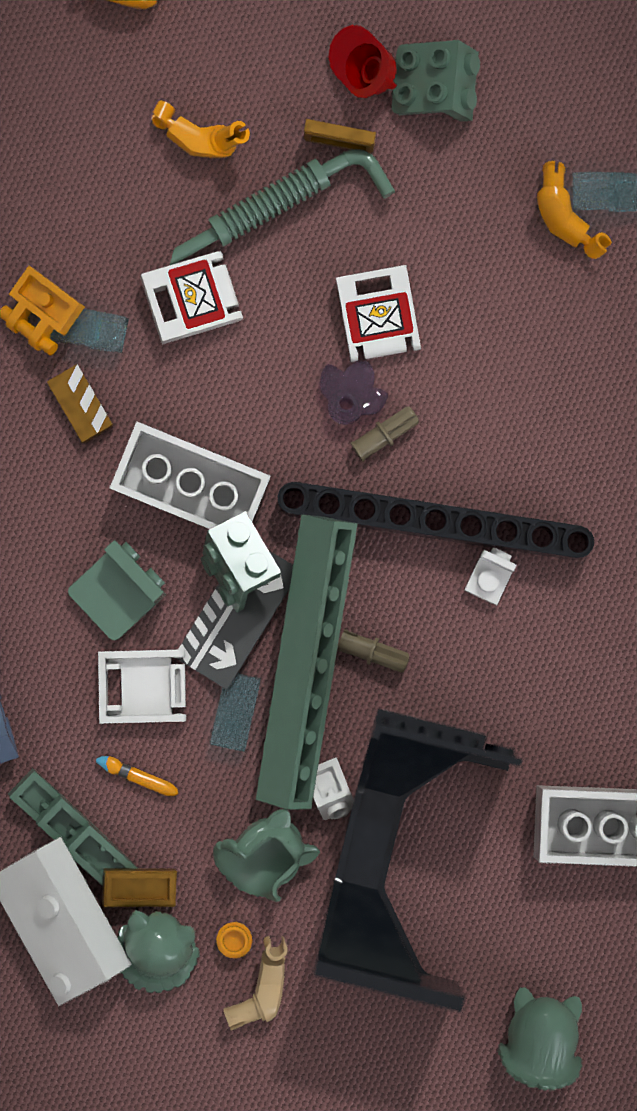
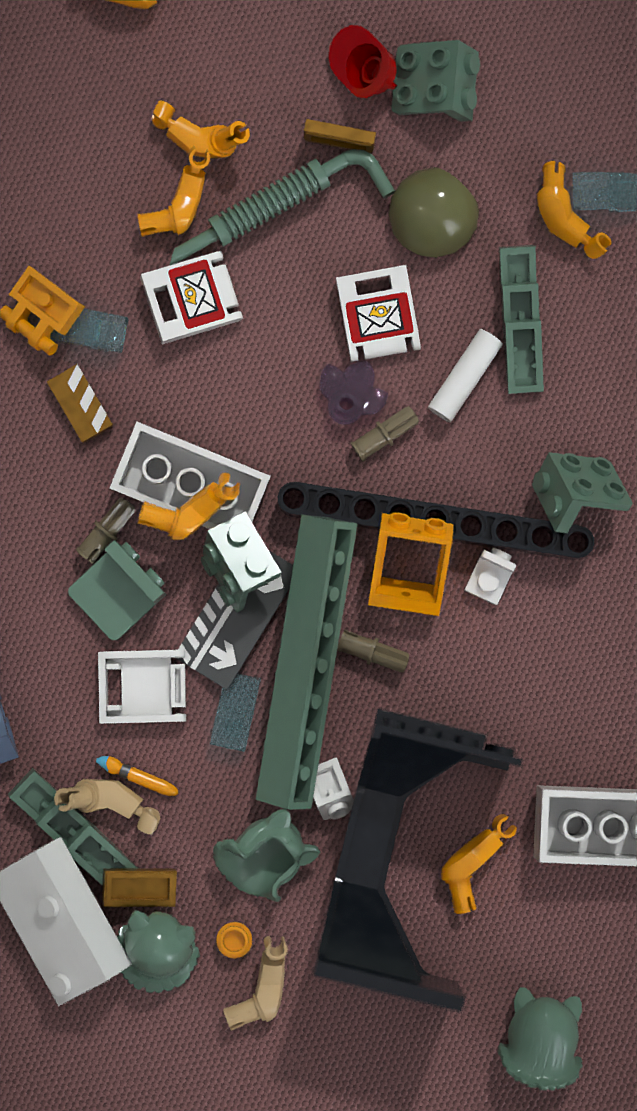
none -> tan arm [54,779,160,834]
none -> dark tan axle [75,498,136,564]
none -> light orange arm [137,146,210,237]
none -> light orange arm [137,473,240,540]
none -> light orange window [368,513,454,616]
none -> olive cylinder [388,167,479,258]
none -> white piece [428,329,503,423]
none -> light orange arm [441,814,517,914]
none -> sand green slope [499,245,544,394]
none -> sand green bracket [532,452,633,533]

